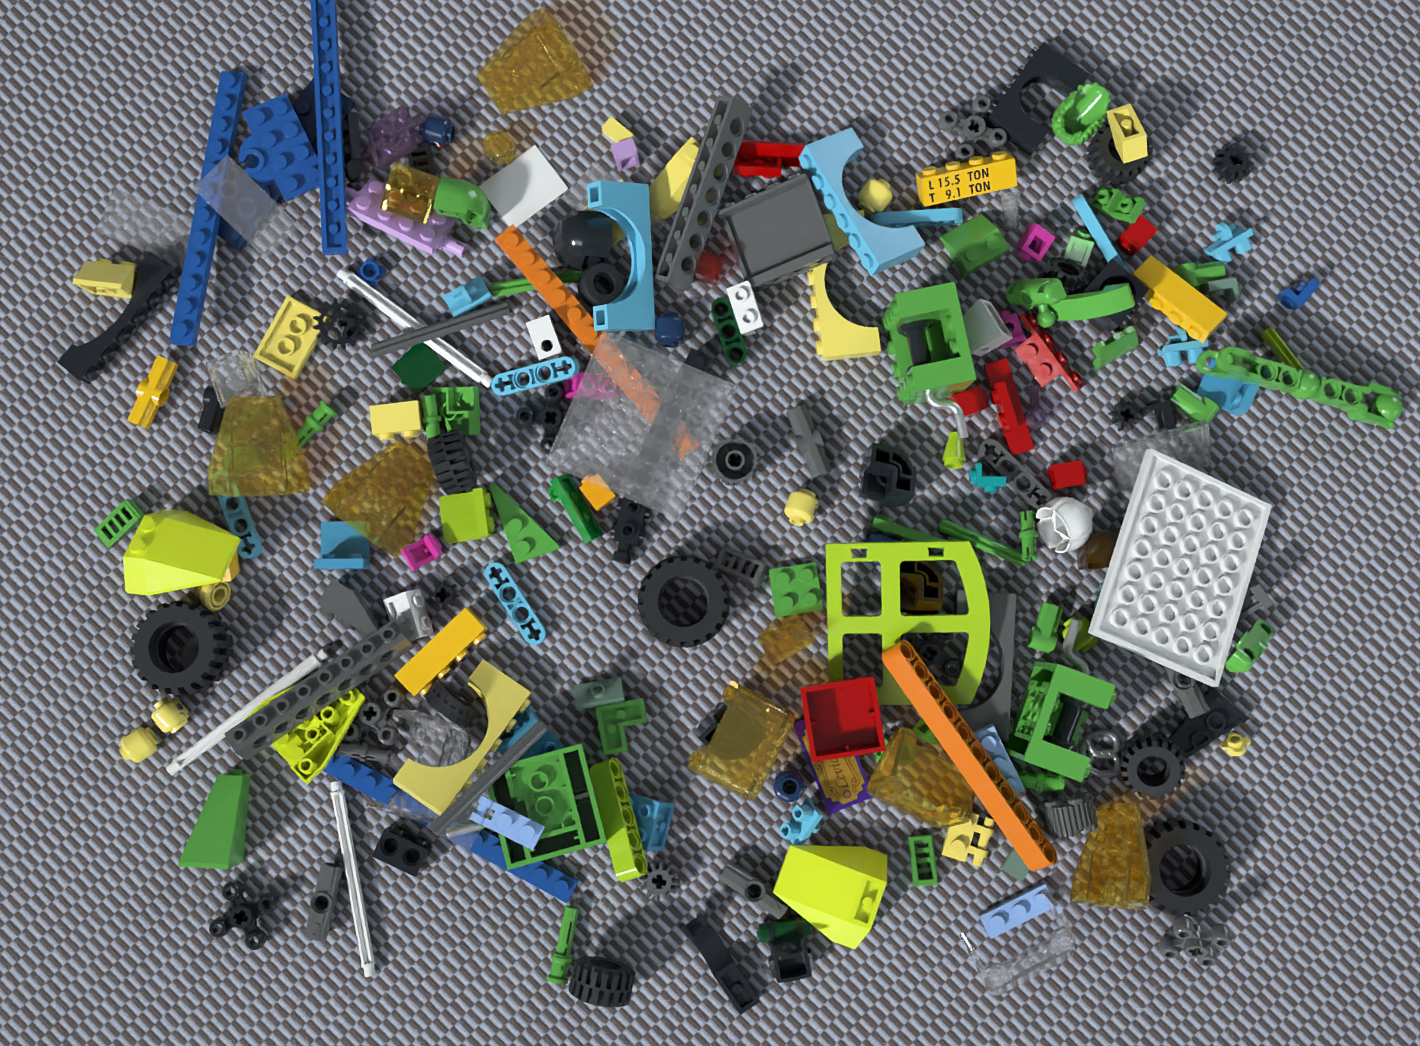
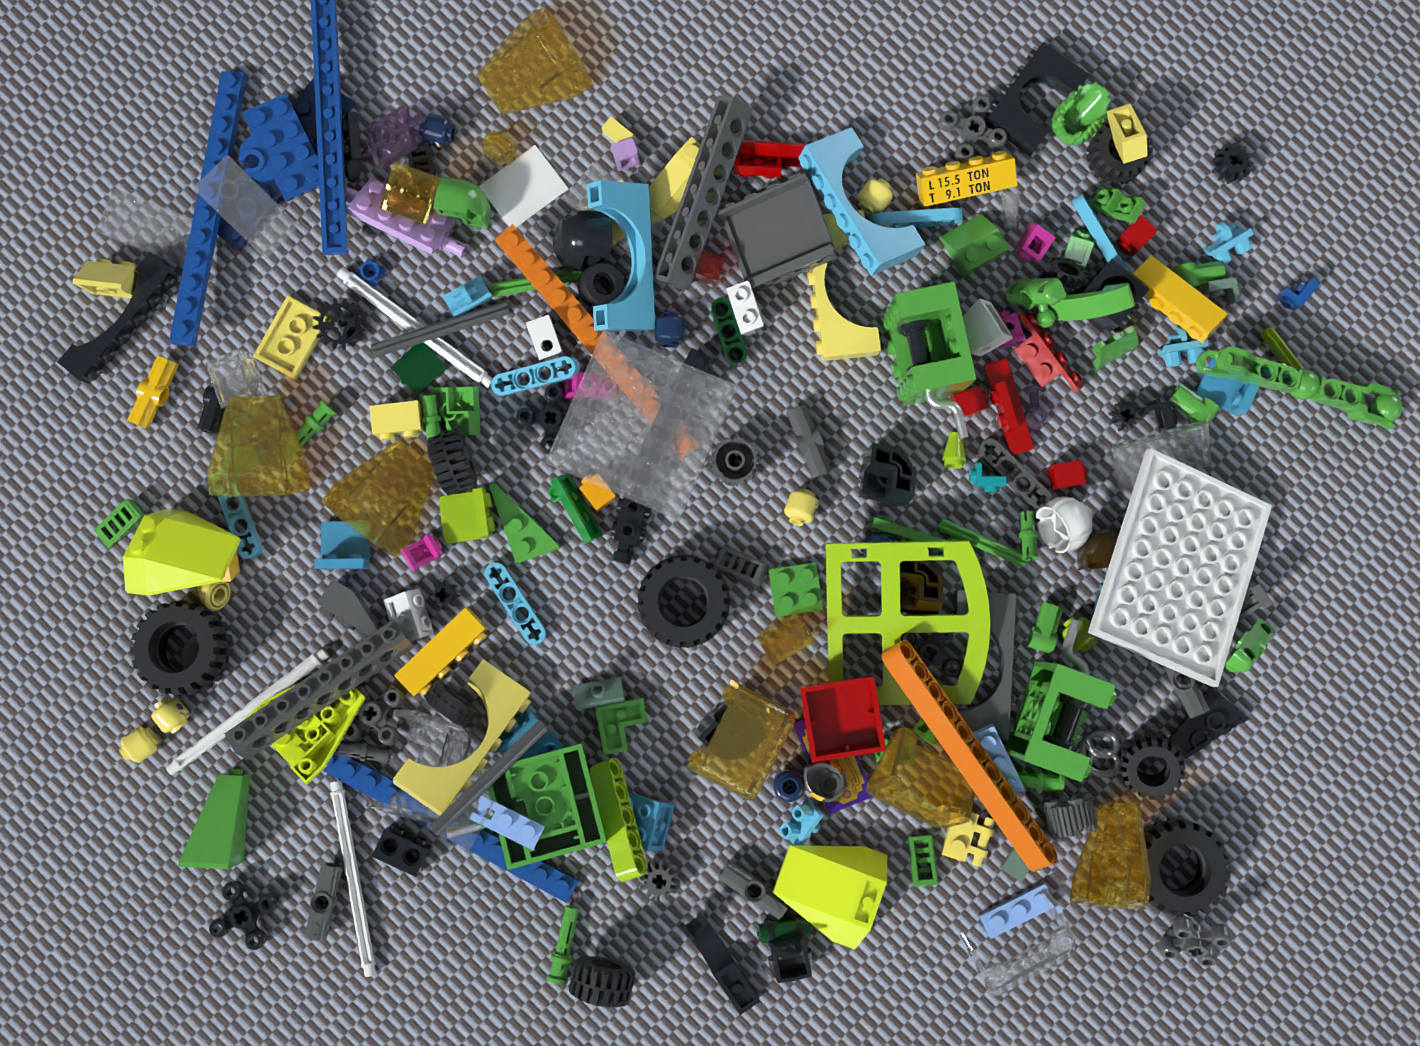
light yellow plate [1220,733,1251,756] -> none
none -> dark grey hair [804,760,846,802]

